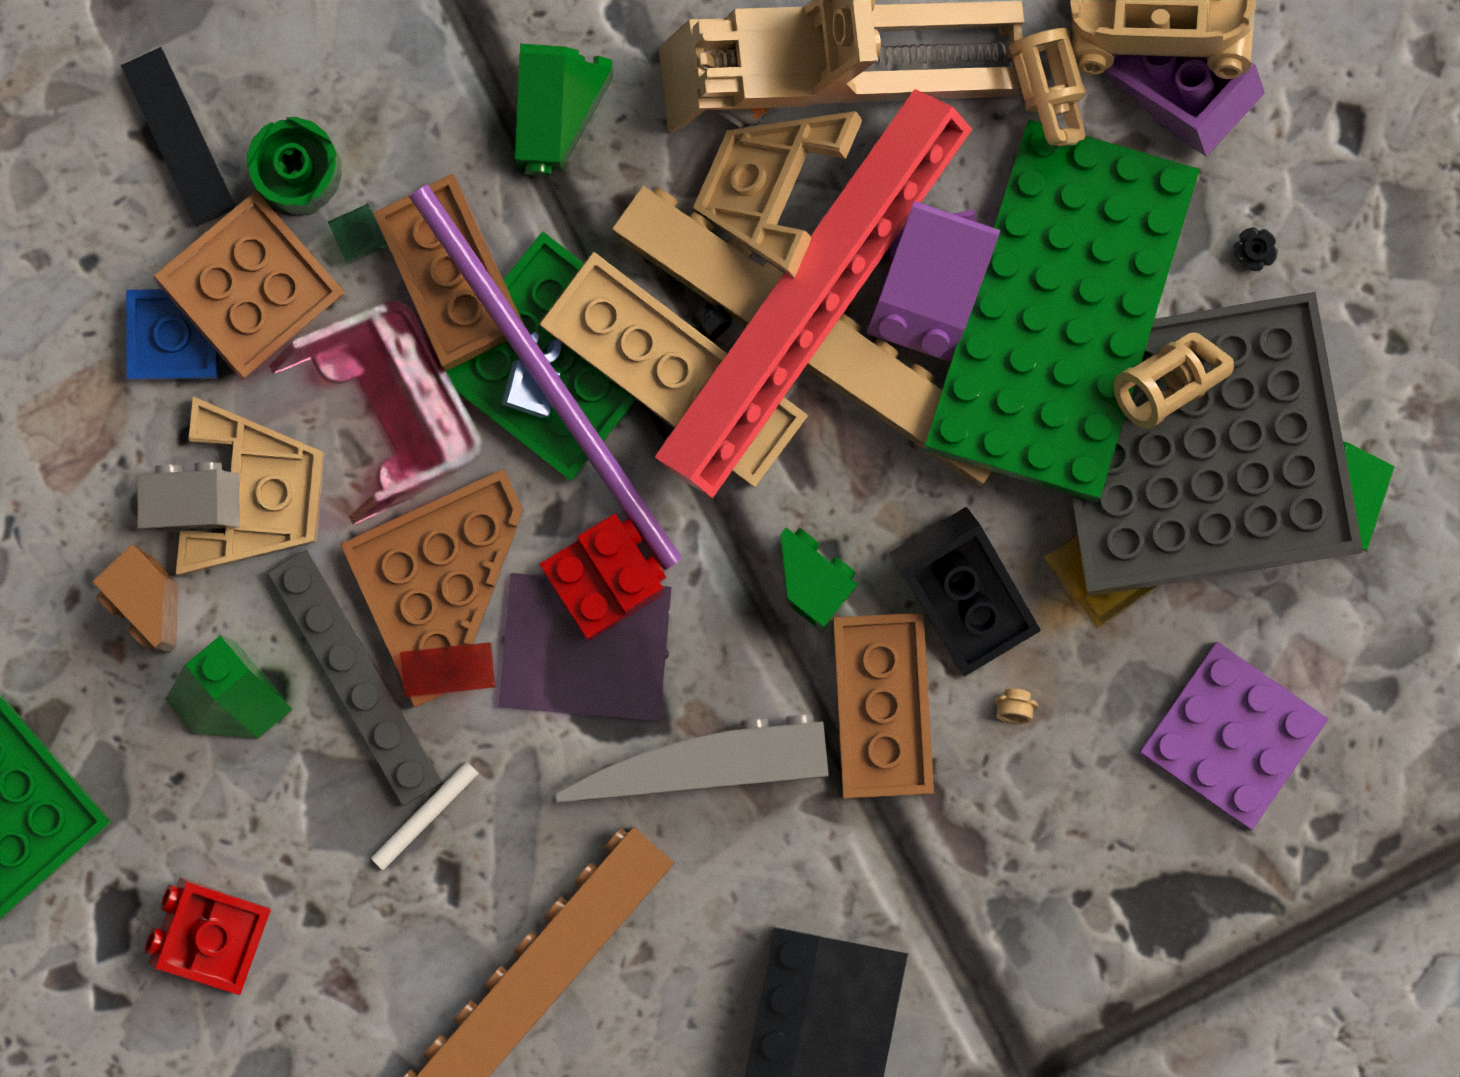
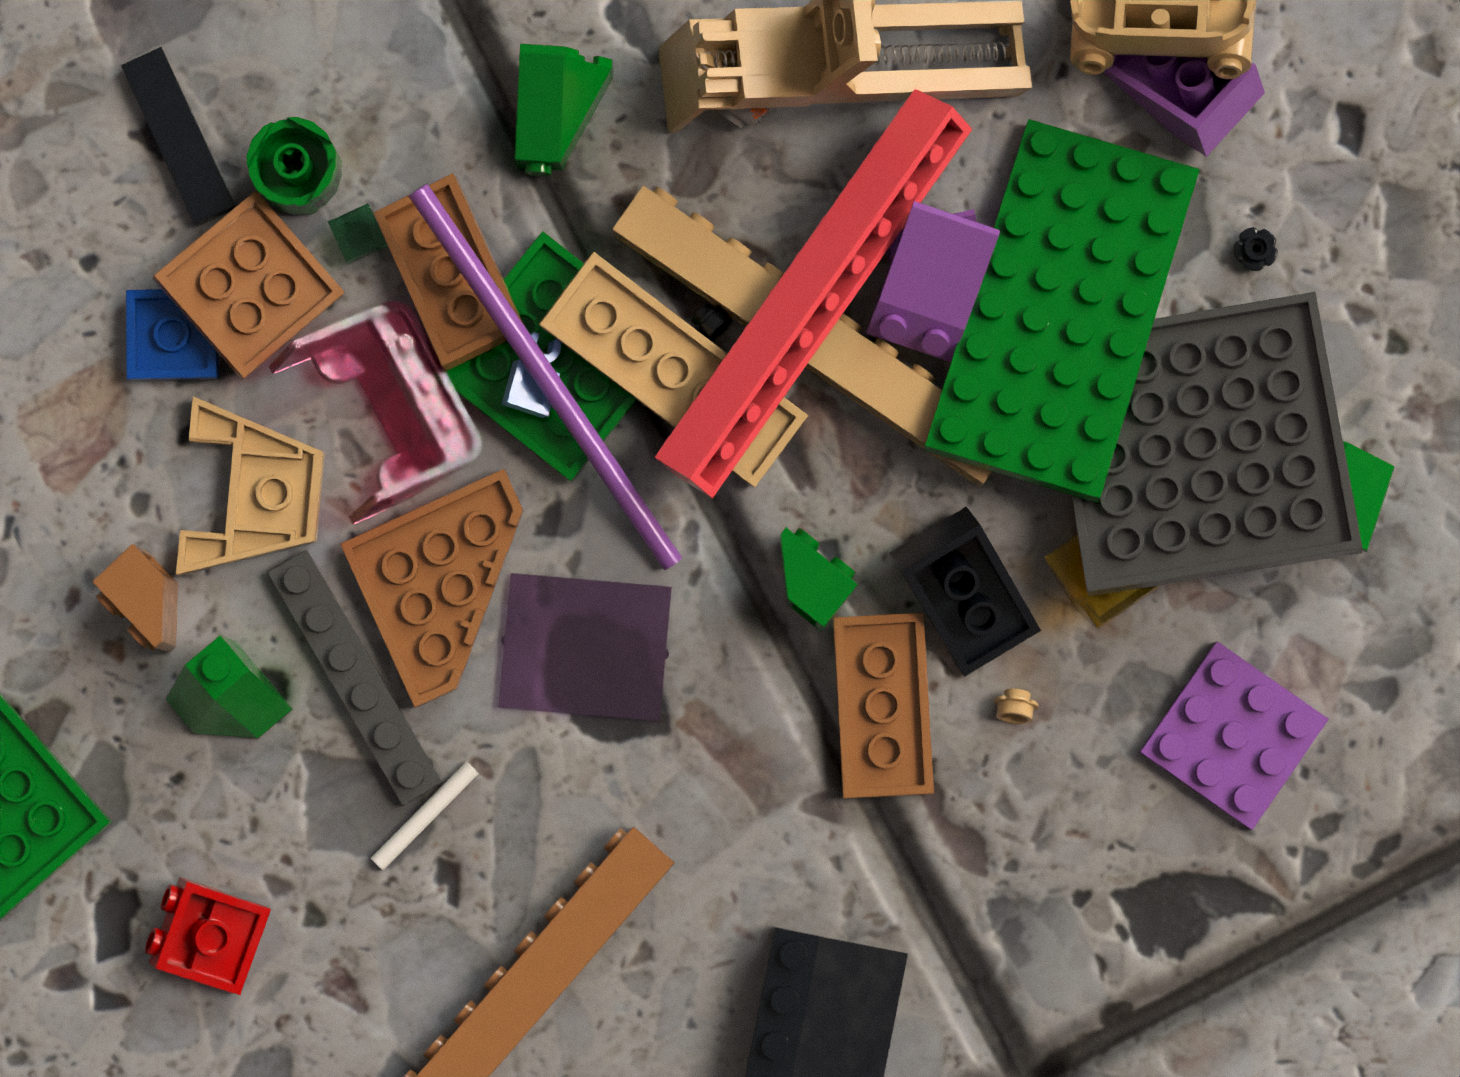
light grey brick [137,462,240,532] -> none
clear red plate [400,642,496,698] -> none
red plate [539,513,666,642] -> none
light grey slope [556,714,829,803] -> none
tan wing [693,111,862,278] -> none
tan piece [1008,28,1086,146] -> none
tan piece [1113,333,1234,429] -> none

